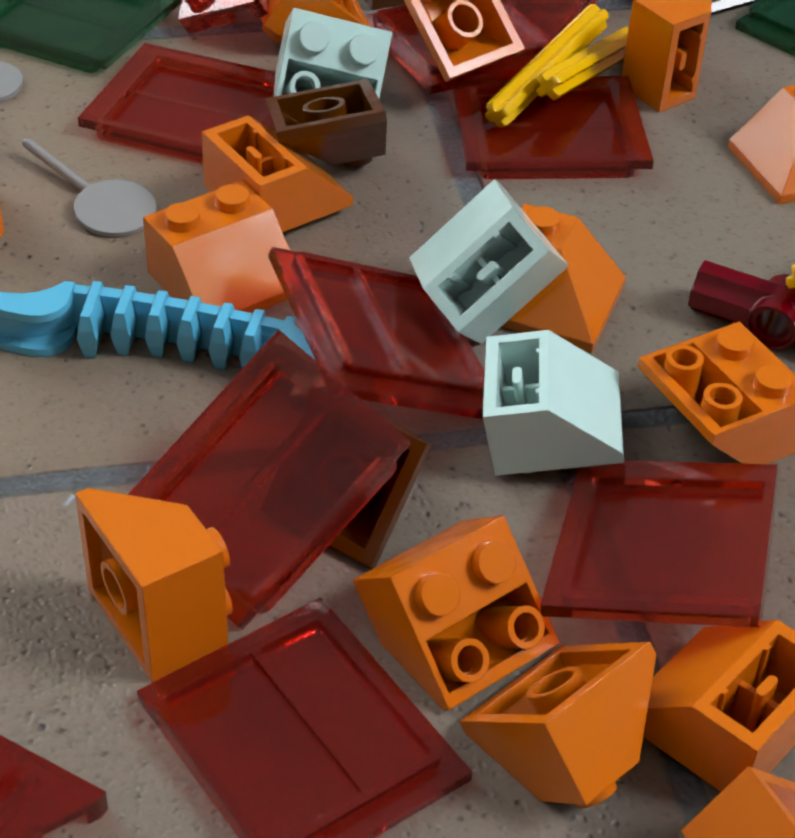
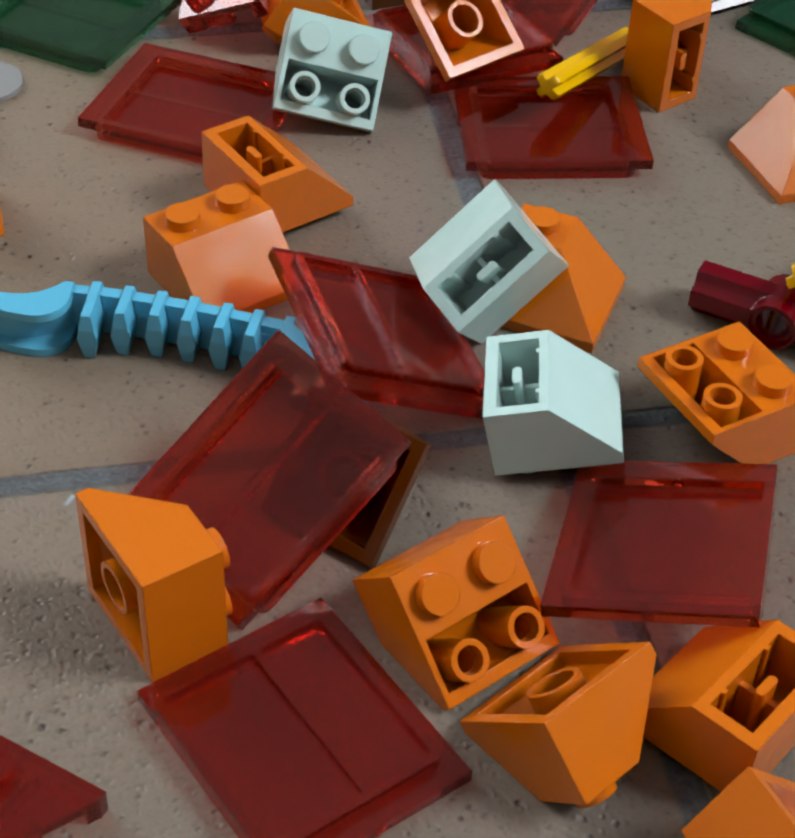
light grey piece [22,138,157,237] -> none
reddish brown slope [265,79,387,167] -> none
yellow axle [485,4,609,128] -> none

